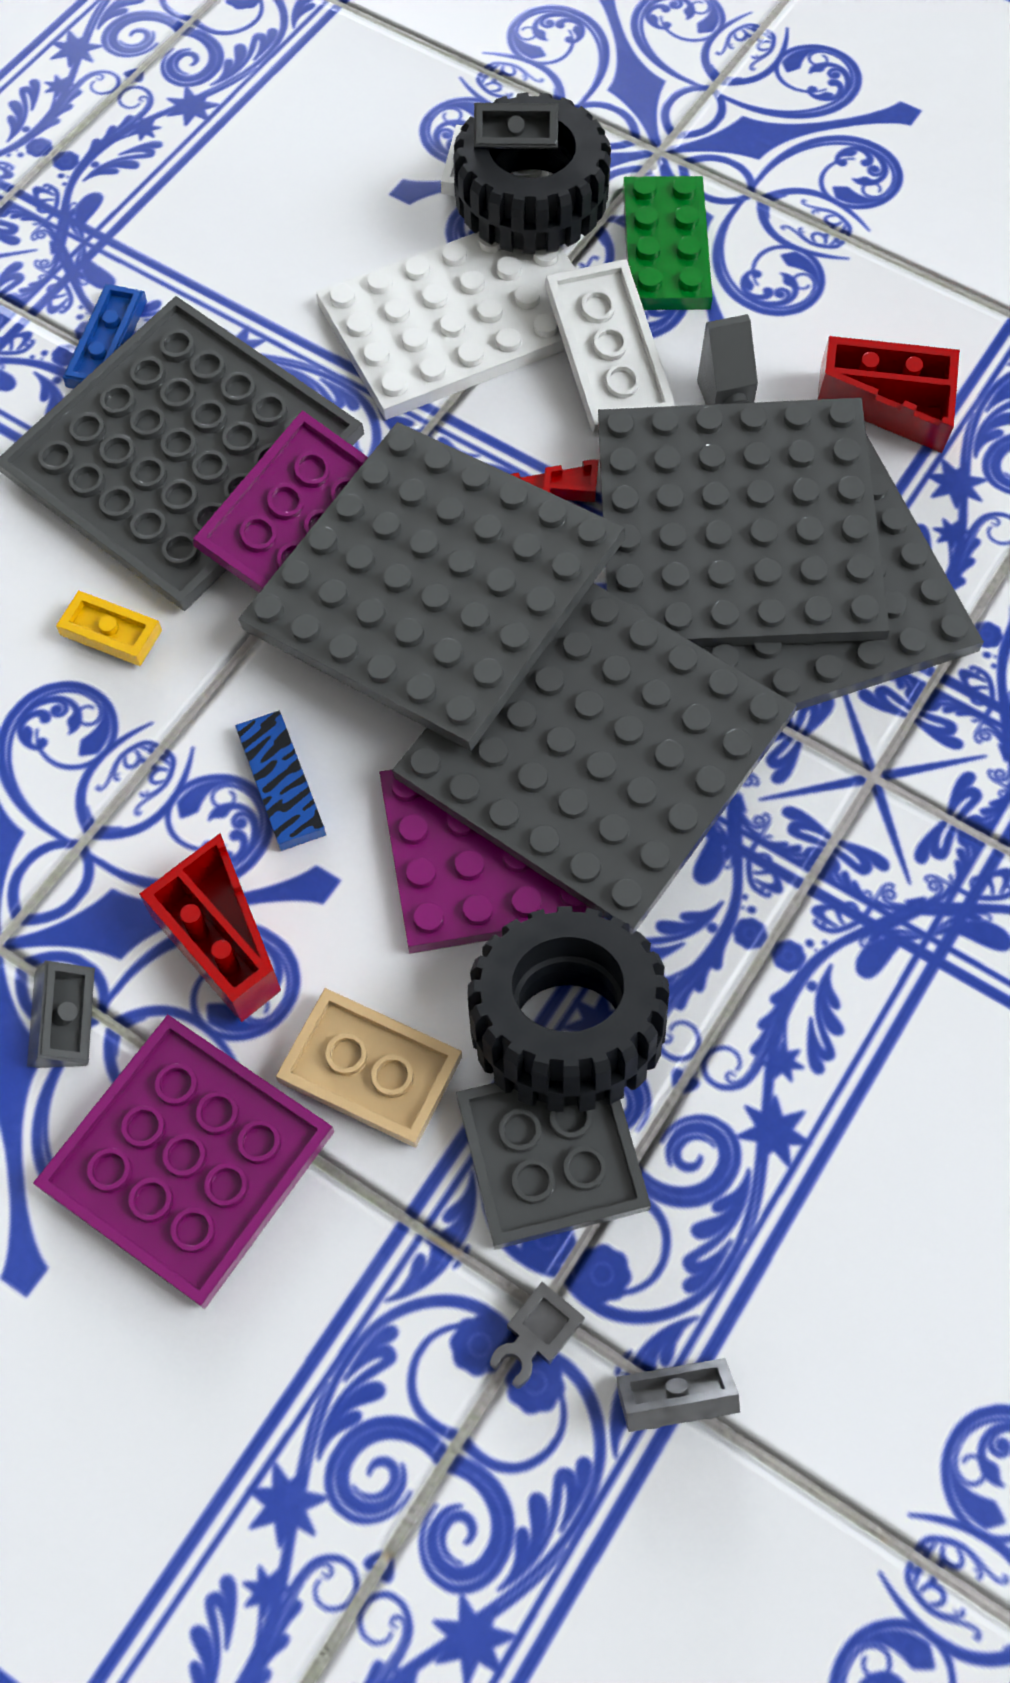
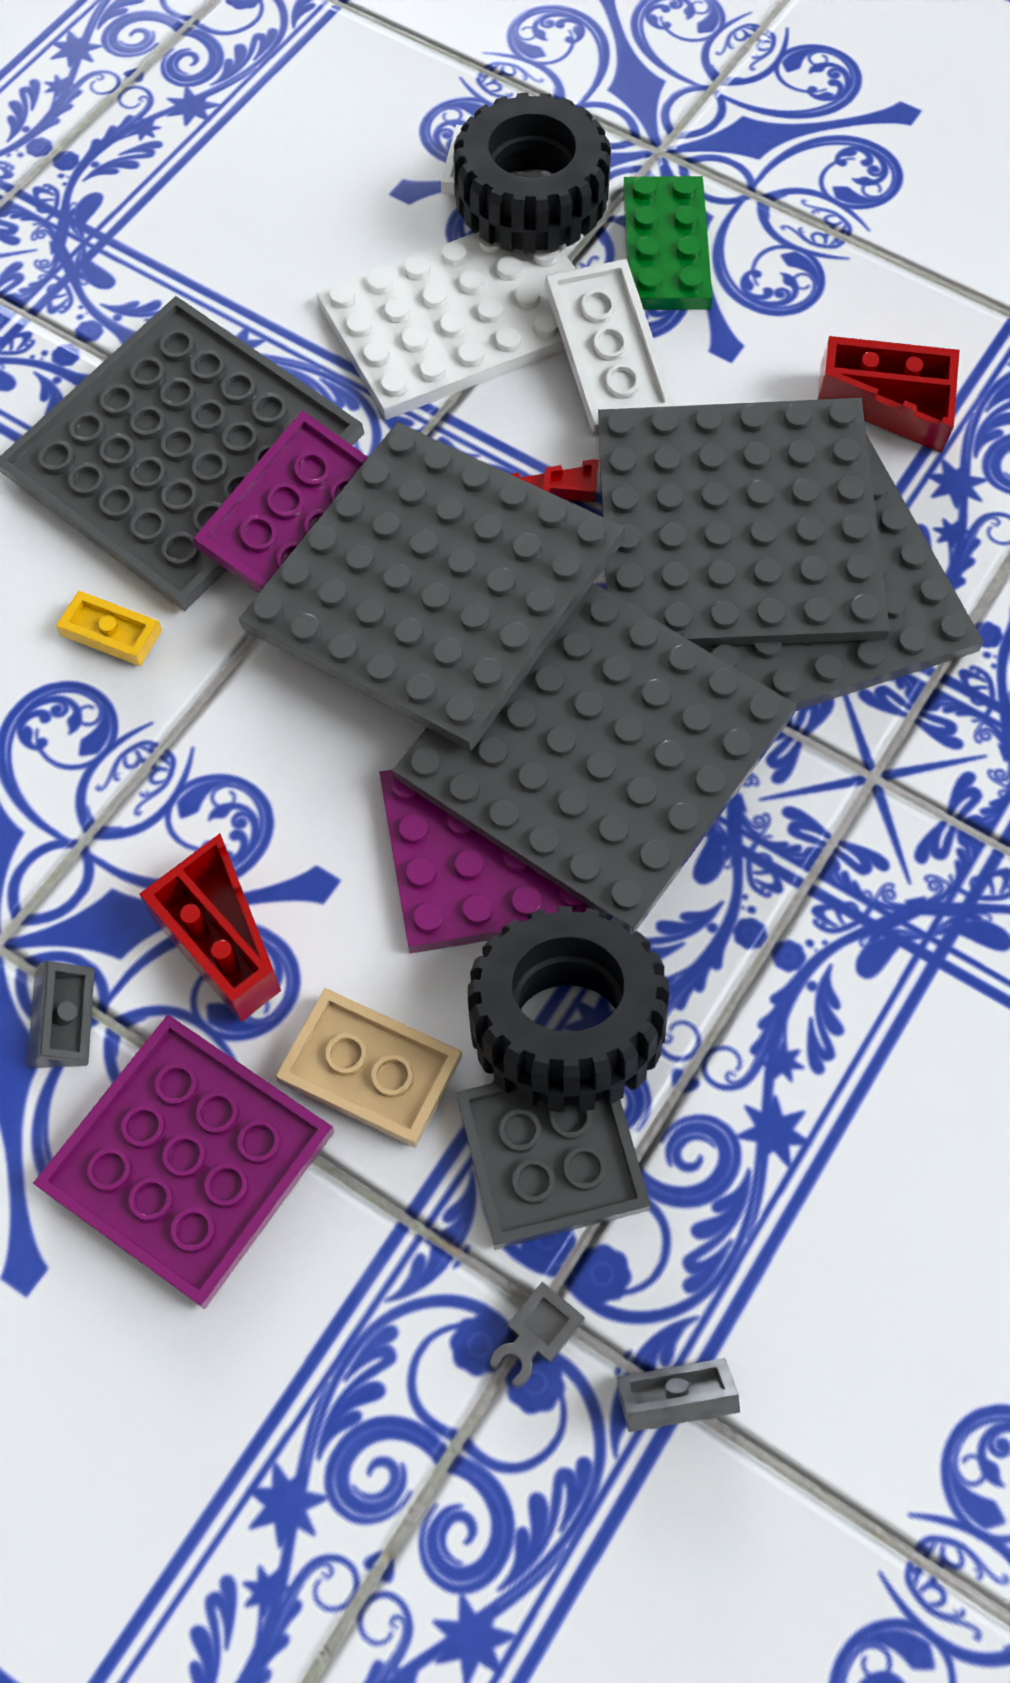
blue tile [63,284,147,389] -> none
tile [235,710,326,851] -> none
dark grey slope [474,103,558,149] -> none
dark grey slope [697,314,758,405] -> none

